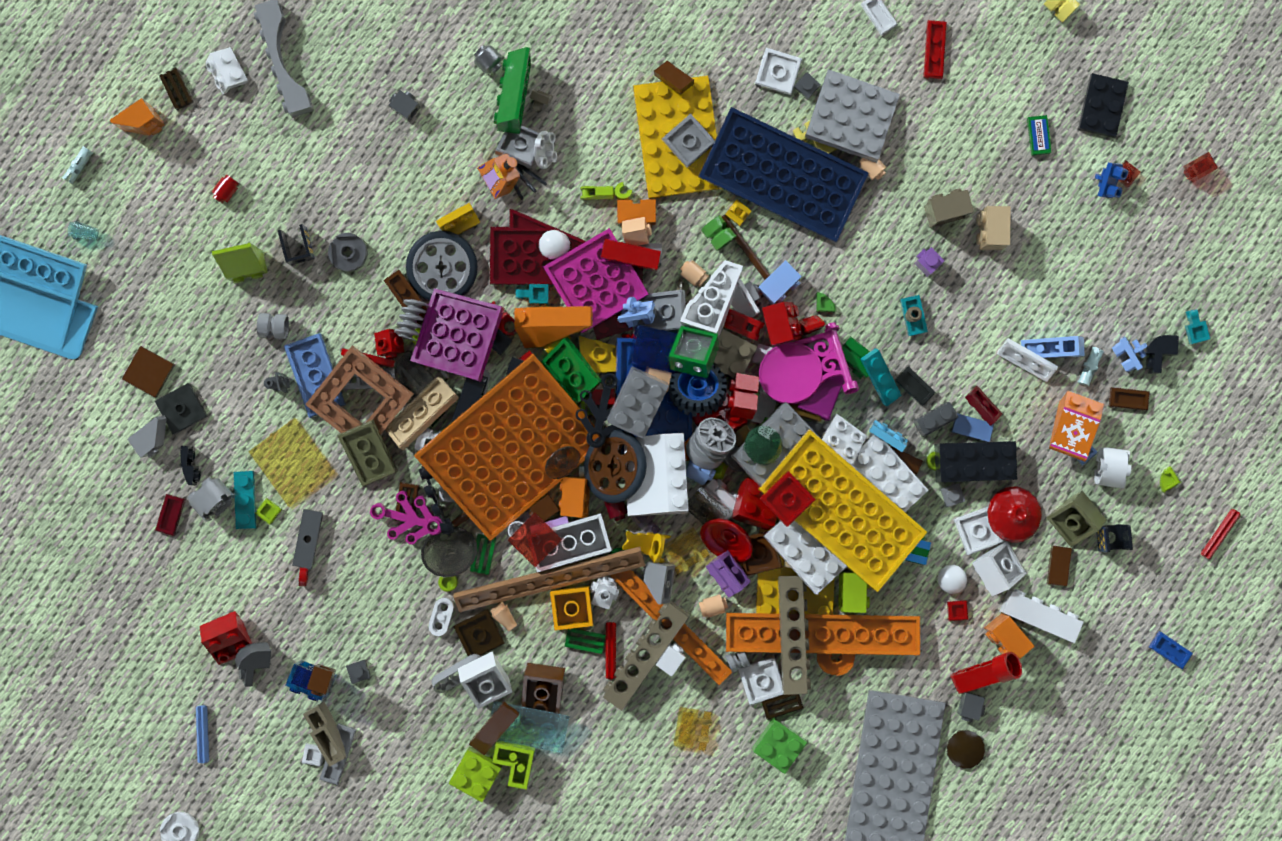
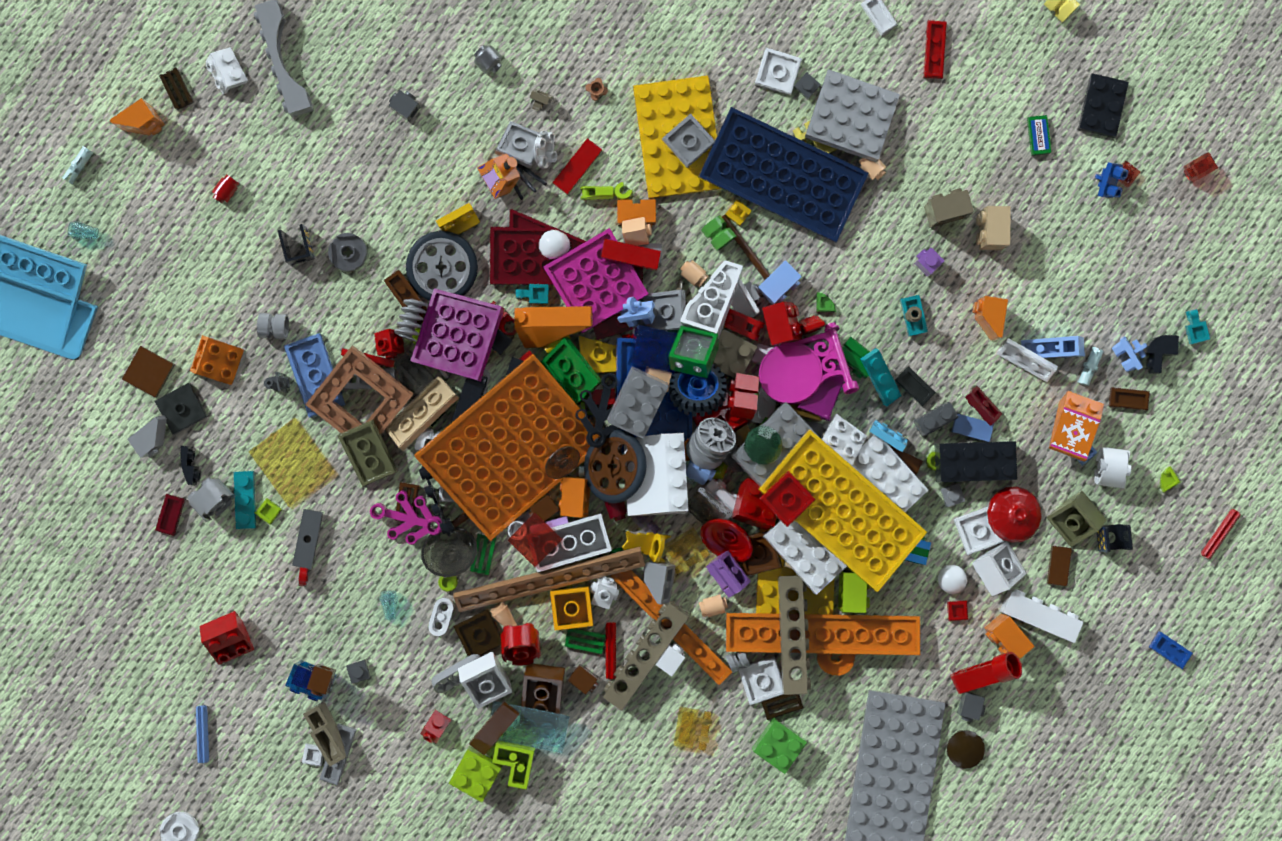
lime slope [212,243,268,283] -> none
dark grey brick [235,642,271,687] -> none
green slope [494,47,531,134] -> none
reddish brown tile [654,61,694,95] -> none
none -> orange bracket [190,335,244,385]
none -> clear light blue cone [379,590,398,620]
none -> bracket [420,710,451,744]
none -> red brick [501,623,541,666]
none -> red tile [552,138,602,195]
none -> reddish brown brick [567,664,598,695]
none -> nougat plate [585,78,608,101]
none -> orange slope [973,296,1008,341]

